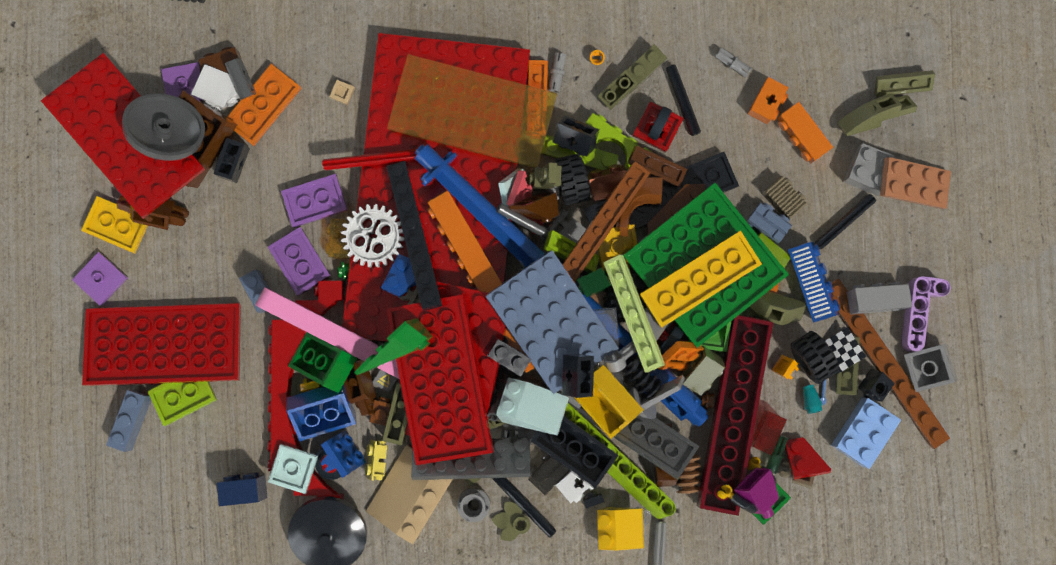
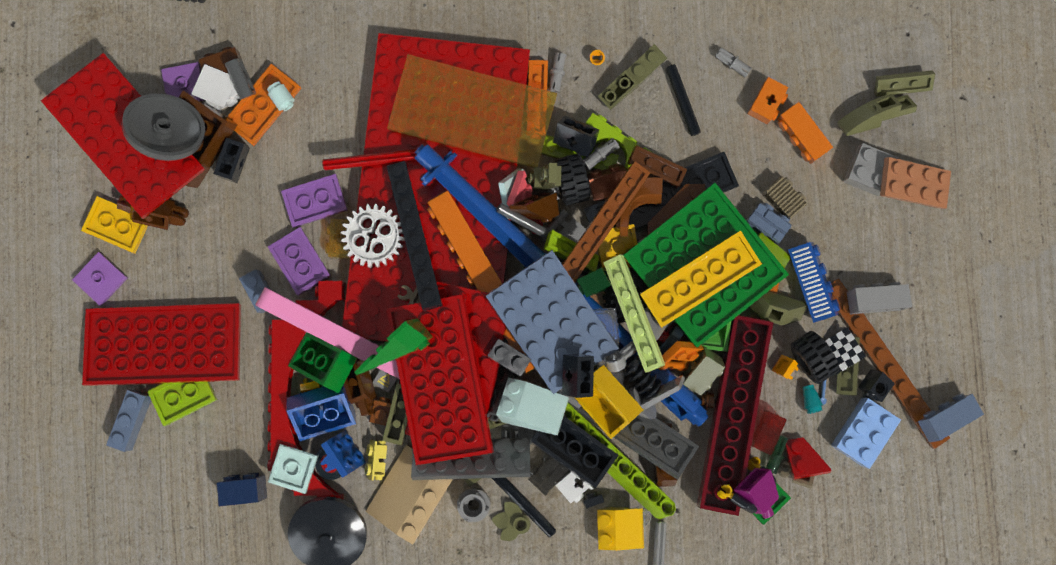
tan plate [329,80,355,105] -> none
green plate [337,261,350,282] -> none
blue wing [381,254,416,297] -> none
red plate [632,101,684,153] -> none
medium nougat piece [676,454,701,494] -> none
black axle [815,194,876,249] -> none
lavender beam [901,276,951,352] -> none
light grey slope [904,343,958,392] -> none
none -> light aqua brick [267,82,295,111]
none -> light grey pin [583,138,619,170]
none -> sand blue brick [918,393,984,443]

